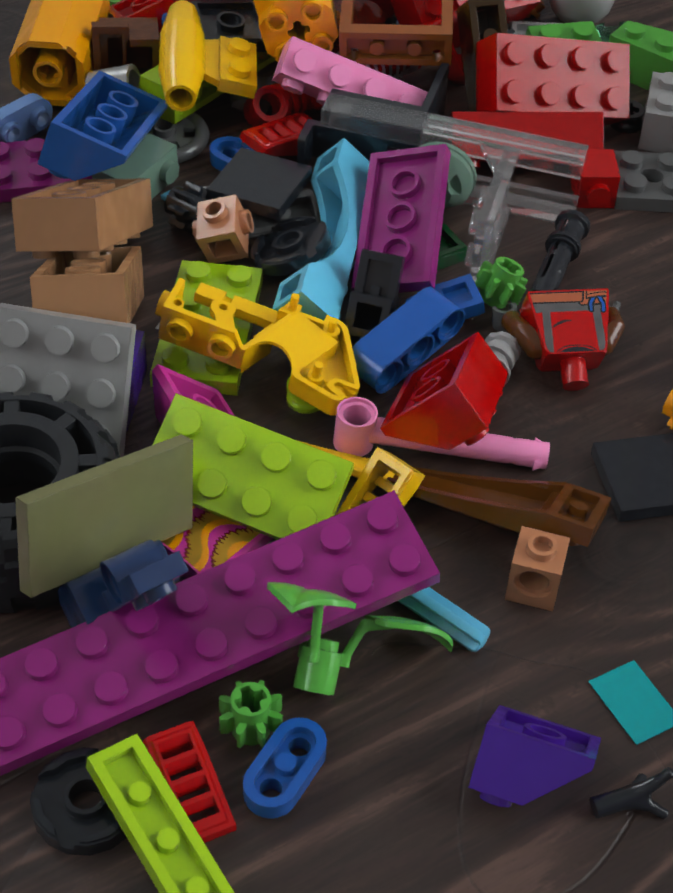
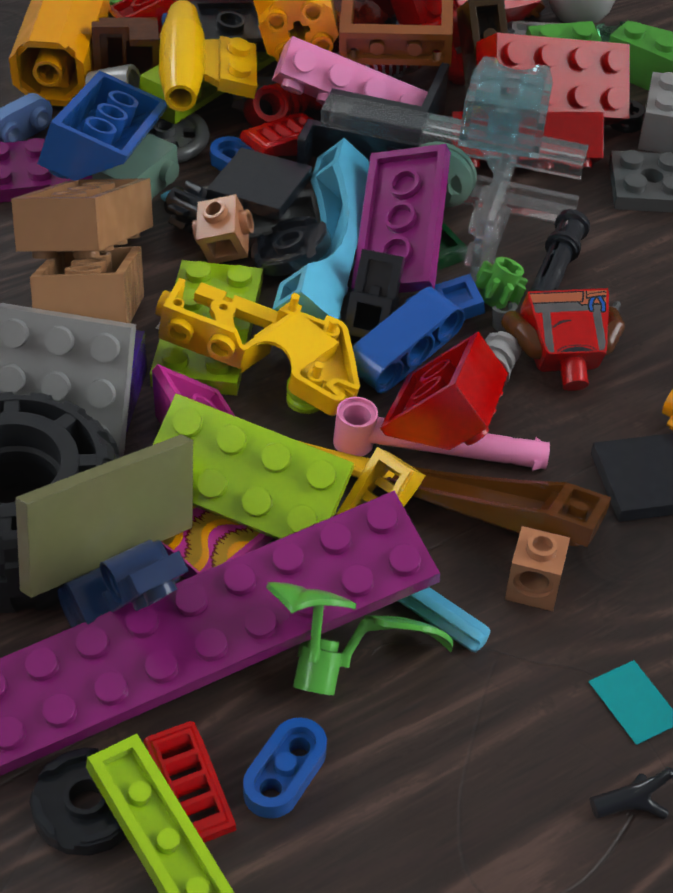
bright green gear [219,680,283,748] -> none
dark purple slope [468,705,601,807] -> none
red brick [570,149,621,208] -> none
none -> clear light blue brick [458,56,553,159]

